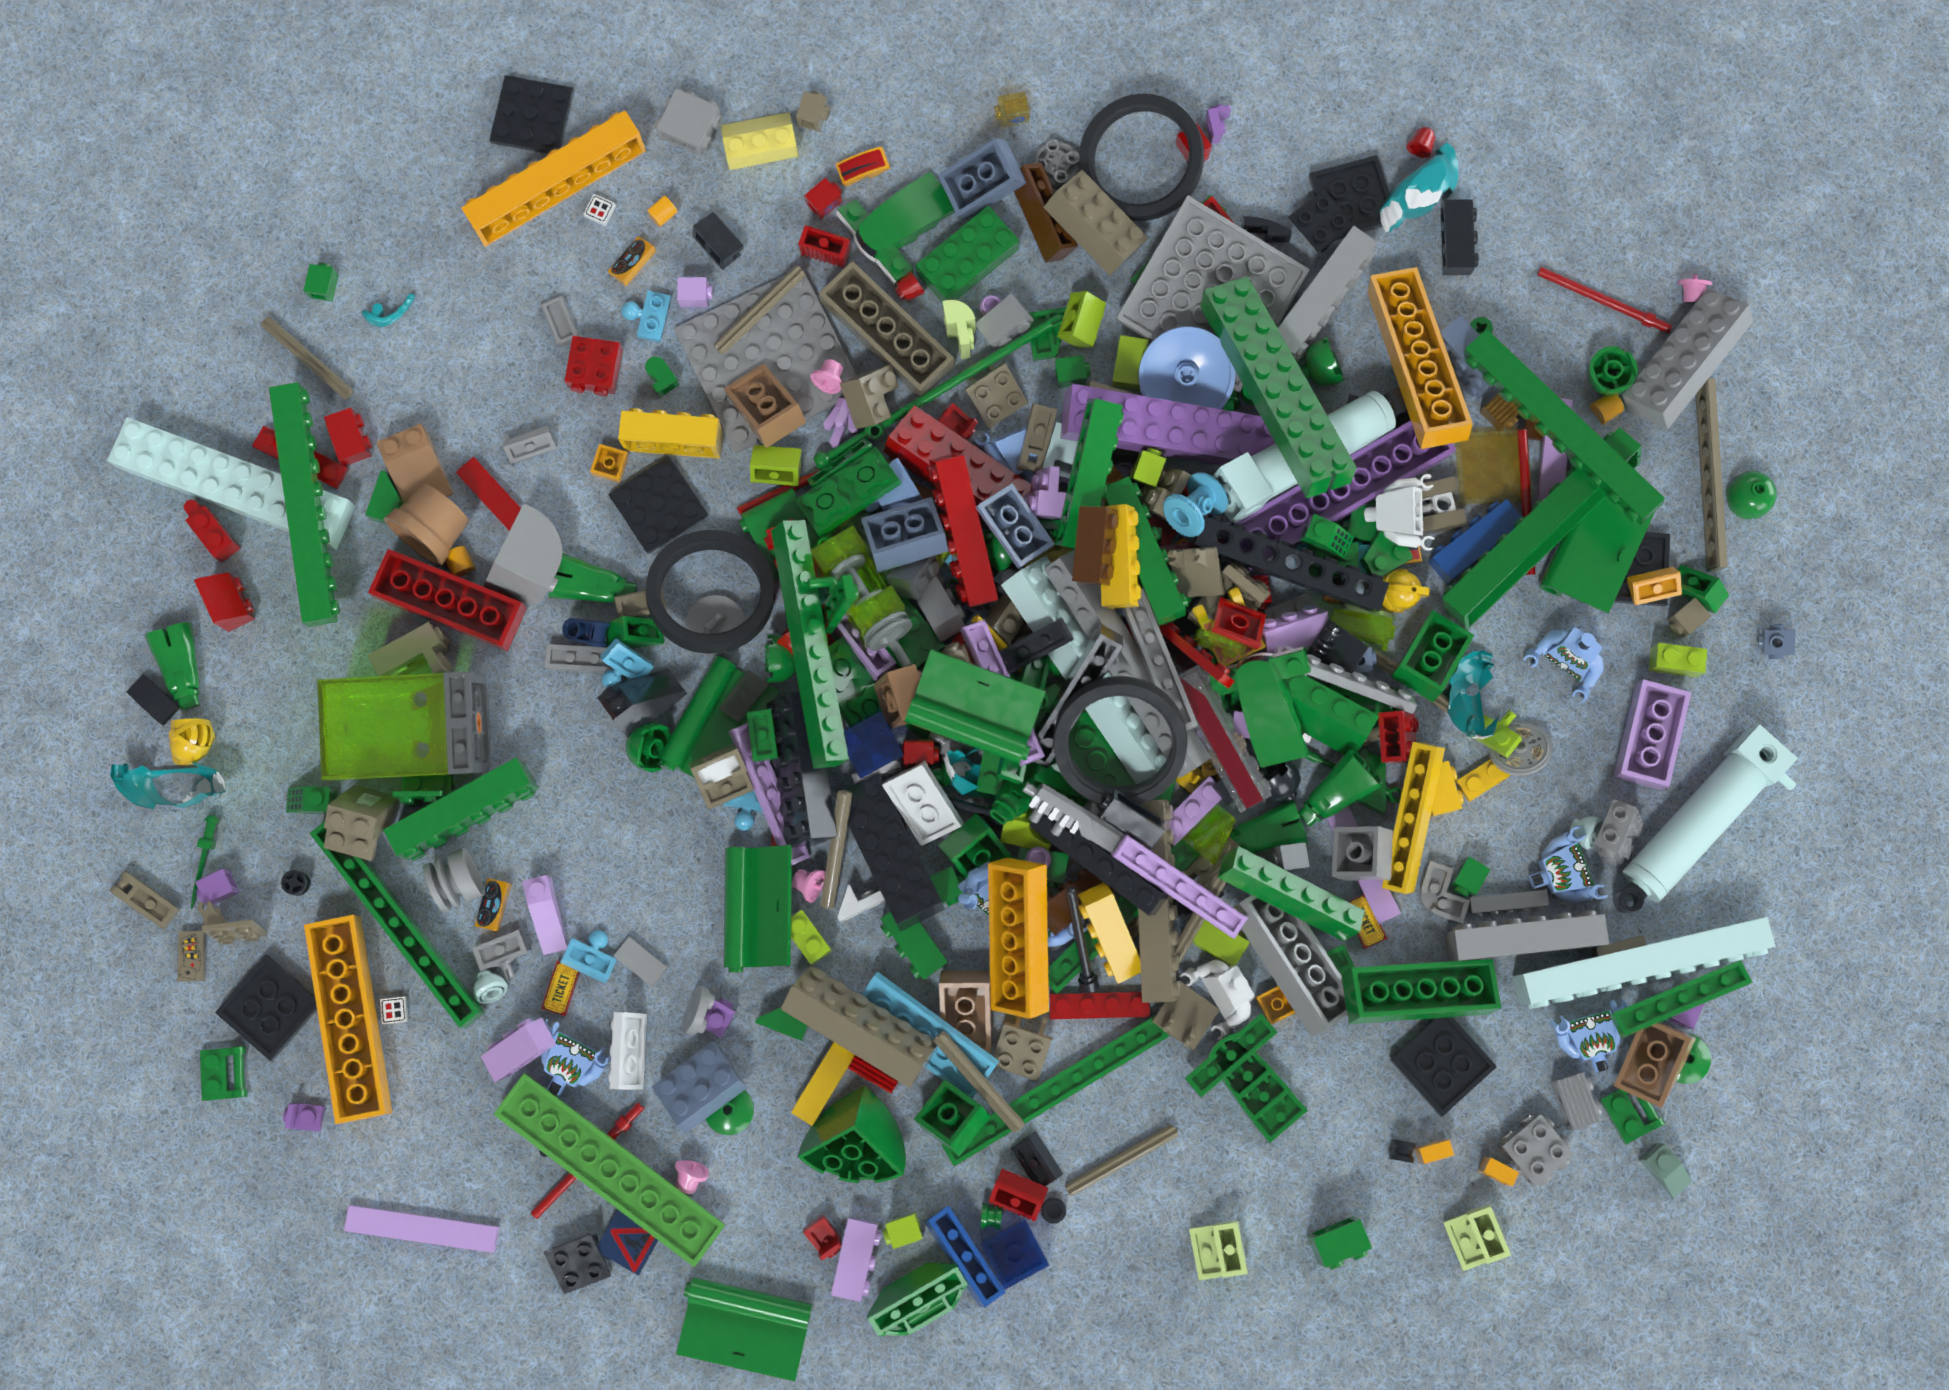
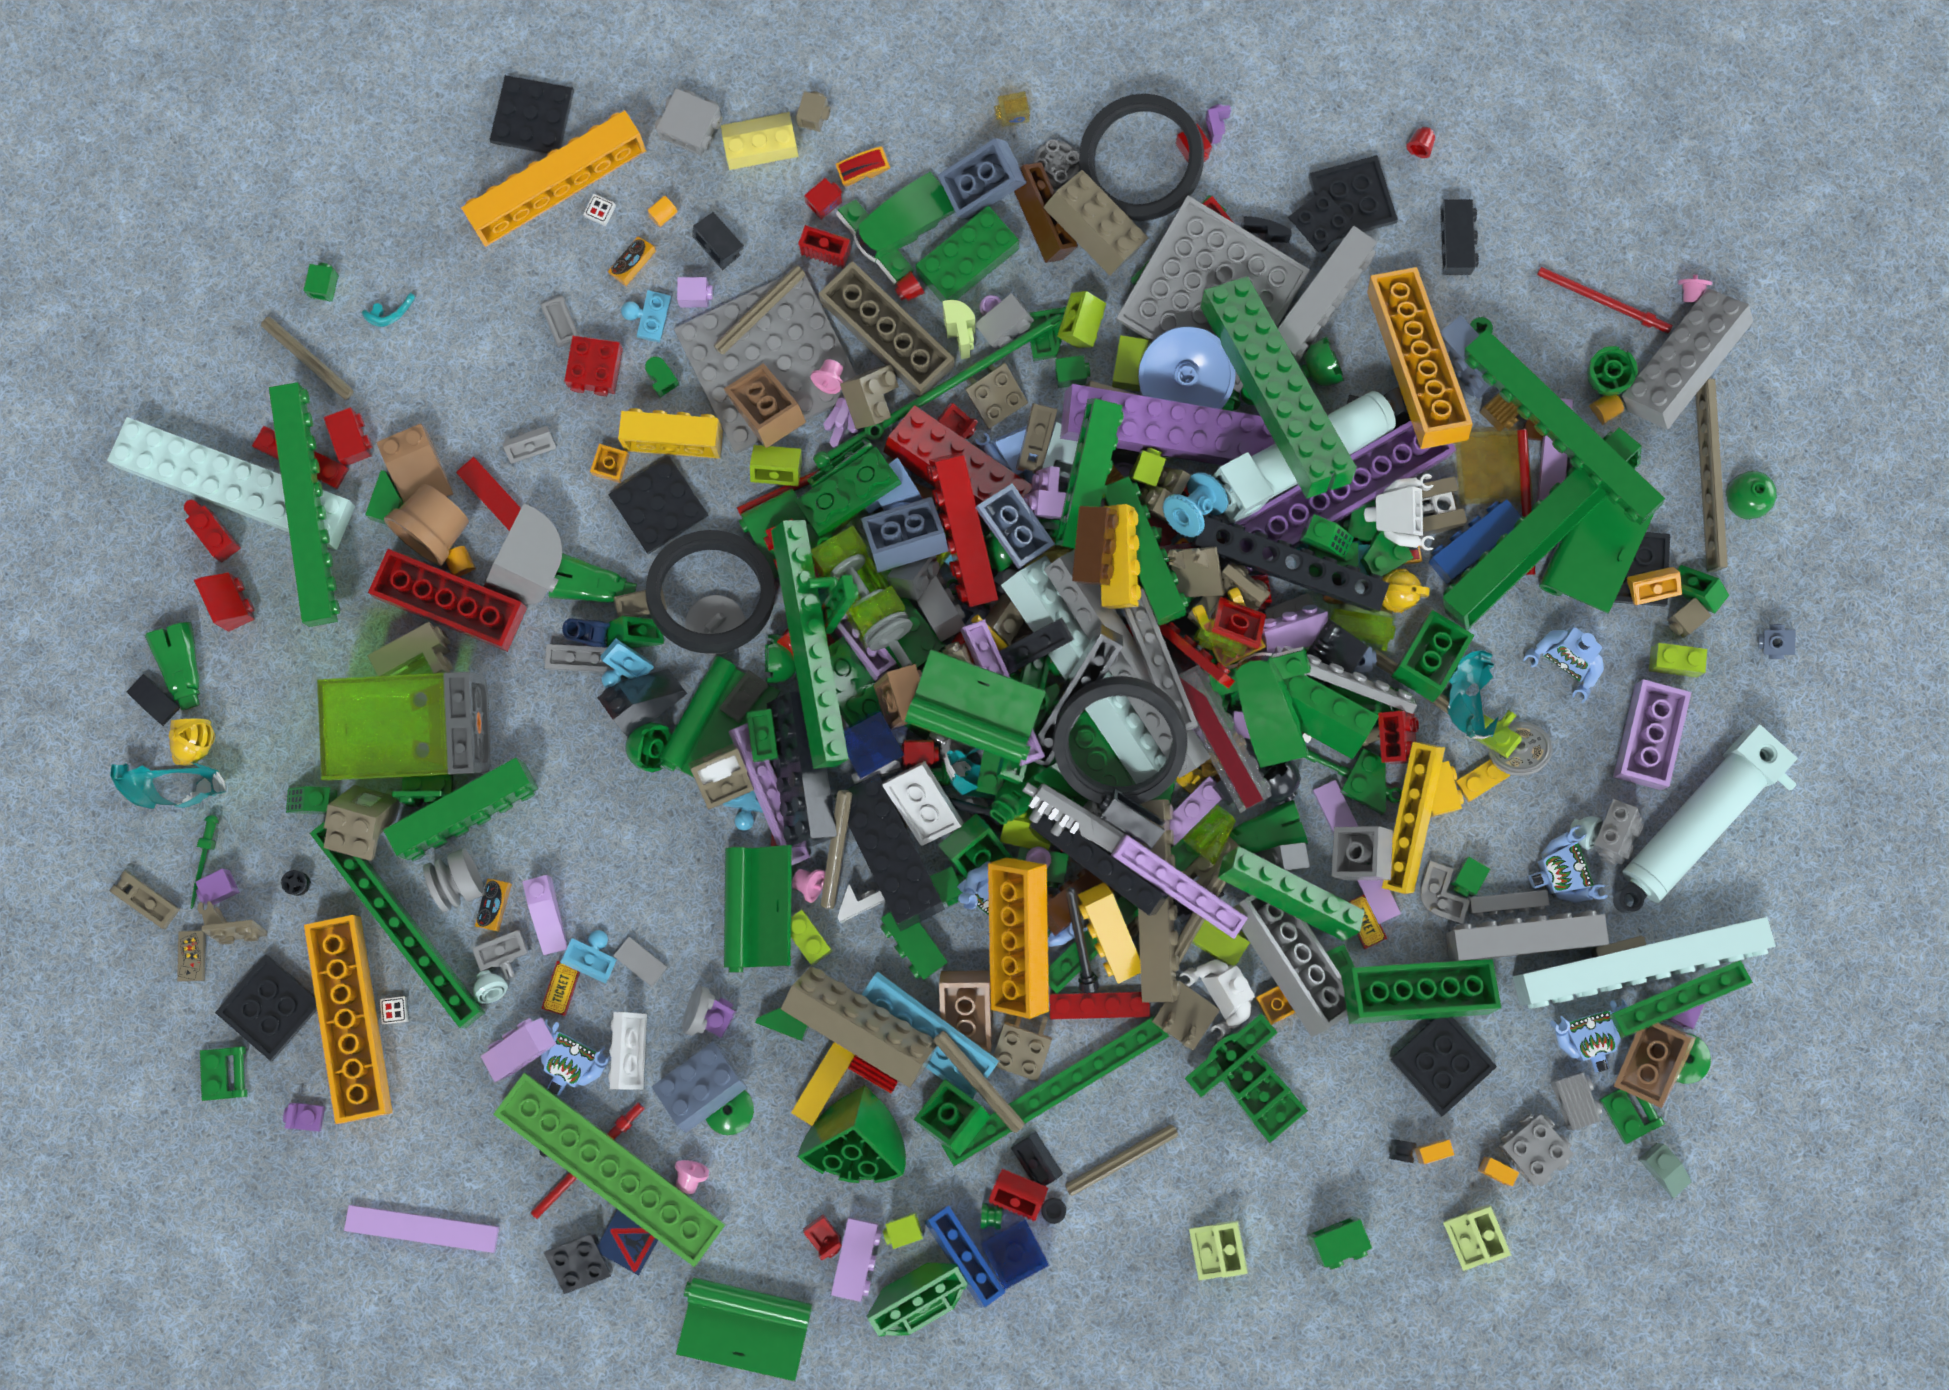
green piece [1298,748,1383,827] -> none
teal animal [1380,142,1459,233] -> none

